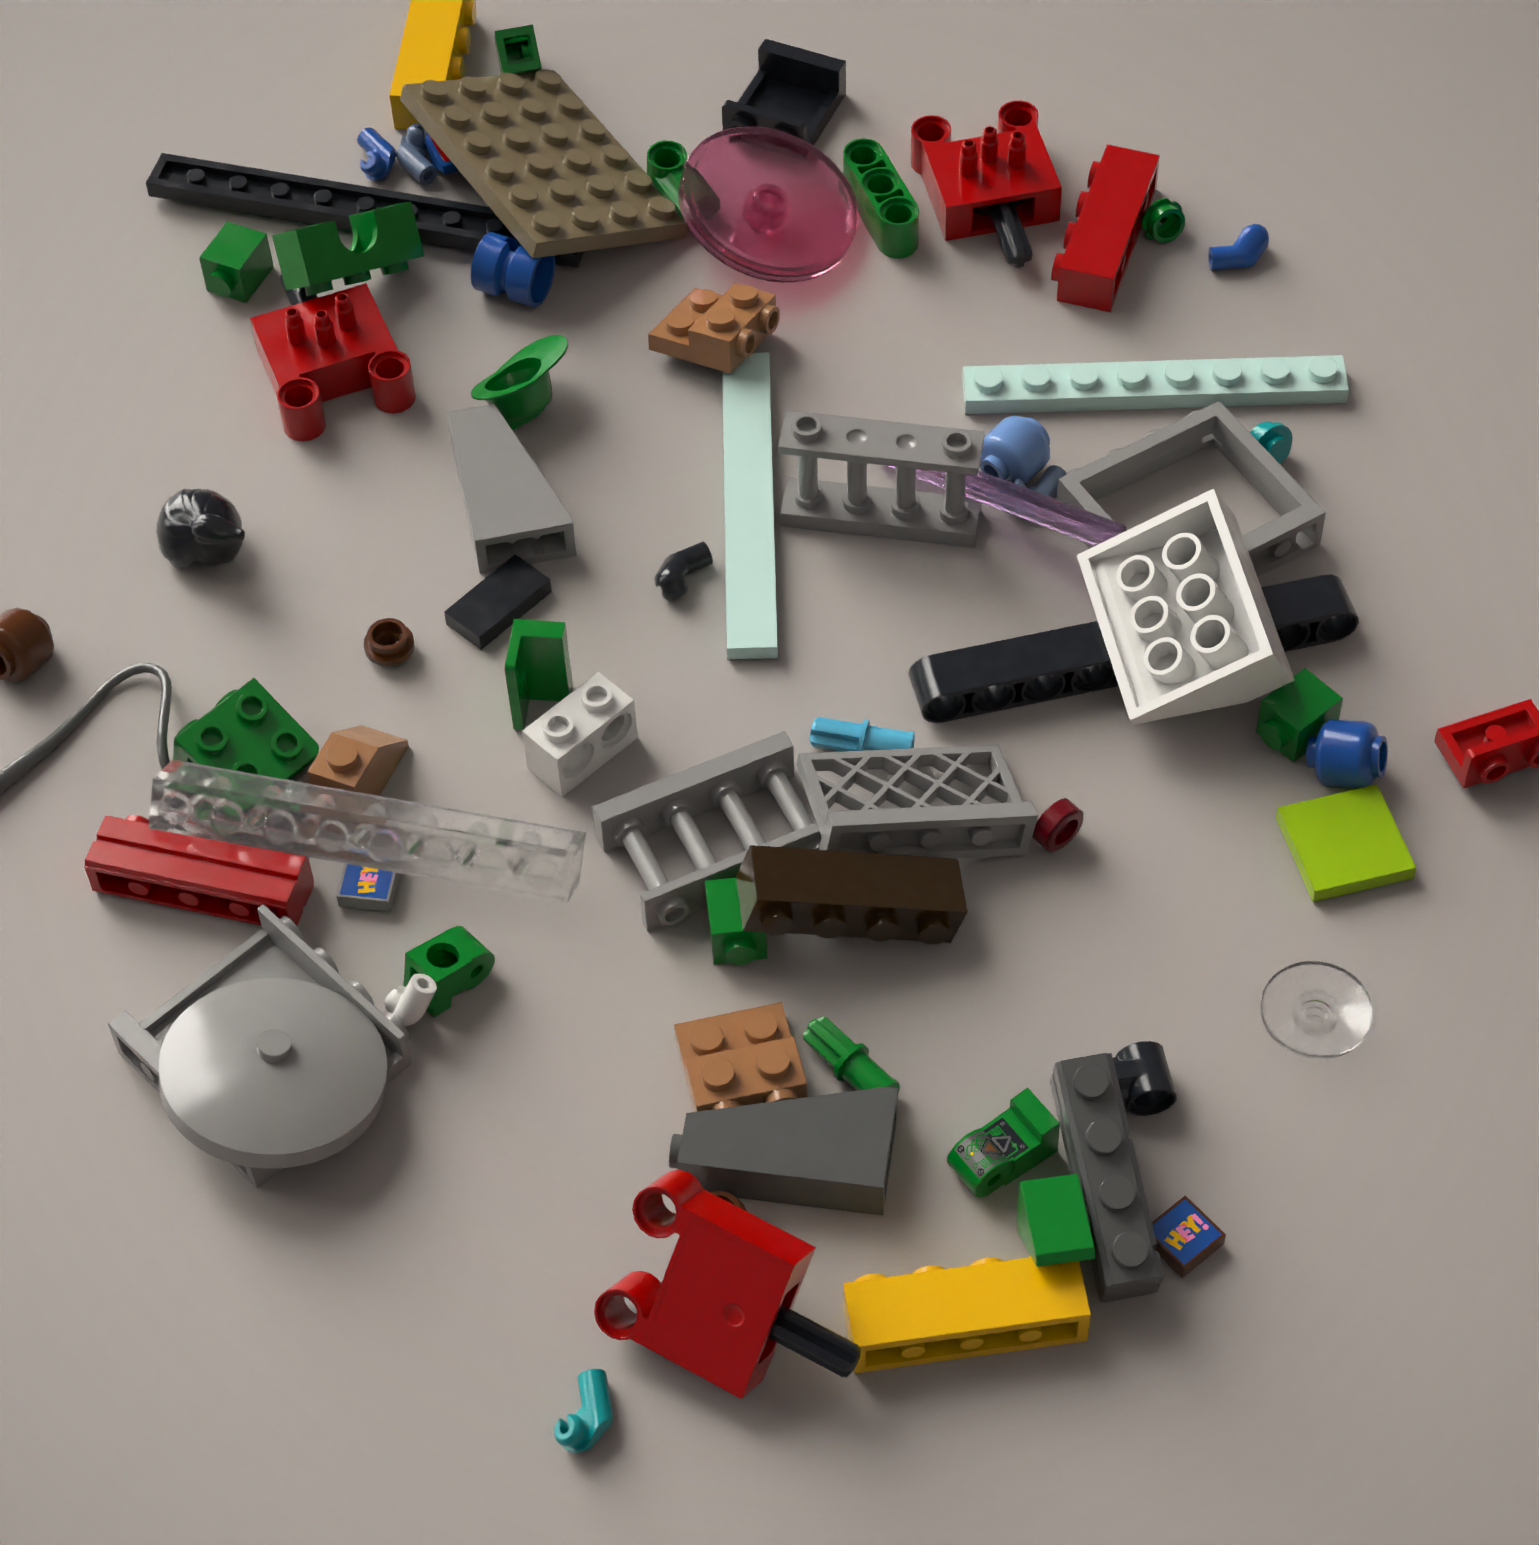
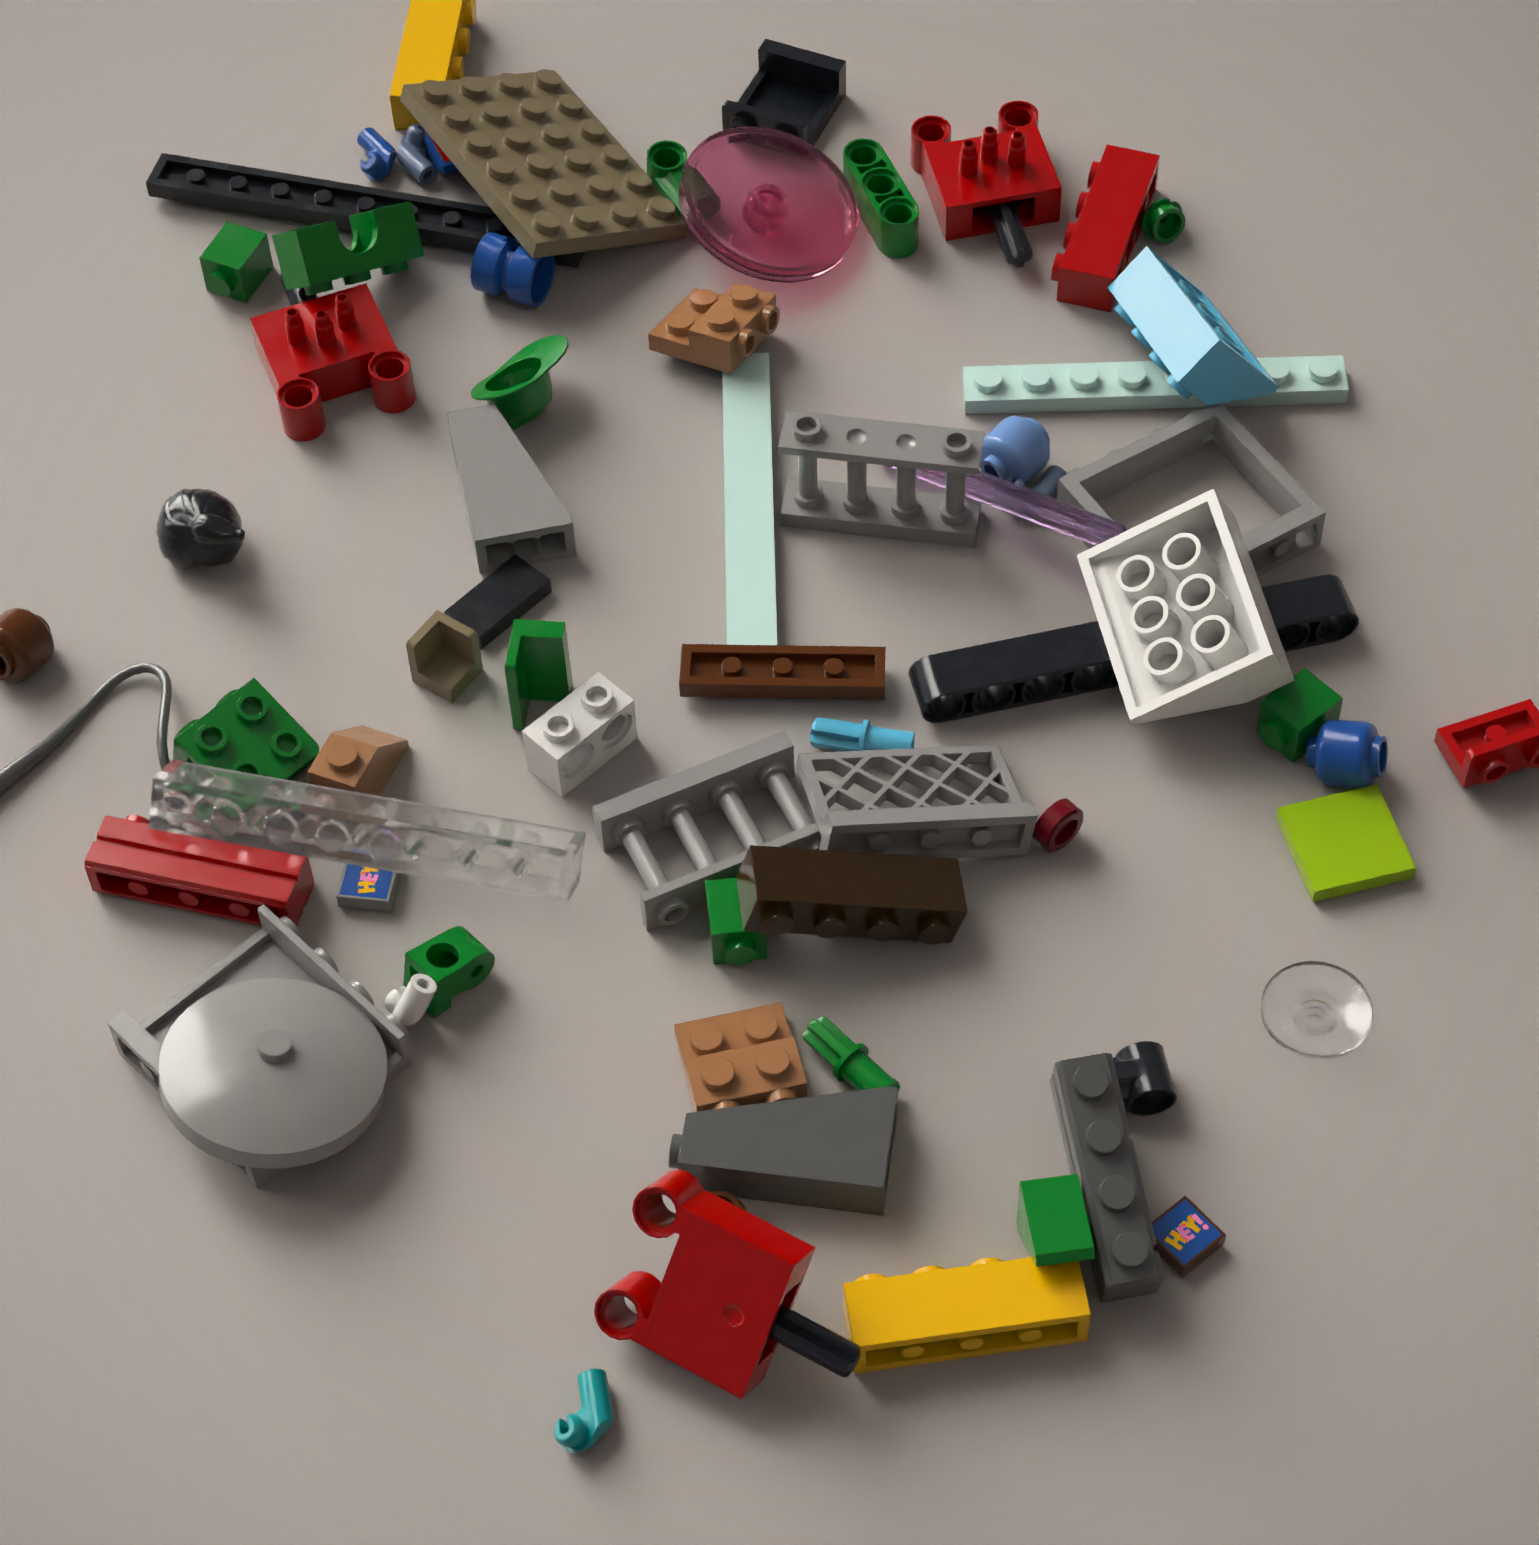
reddish brown plate [363,618,415,666] -> none
green leg [494,24,542,74] -> none
black arm [654,541,713,601] -> none
green leg [946,1087,1060,1198] -> none
blue arm [1208,224,1269,270] -> none
teal plate [1250,421,1293,464] -> none
none -> dark tan panel [406,610,483,703]
none -> reddish brown plate [679,644,886,700]
none -> slope [1108,246,1279,406]

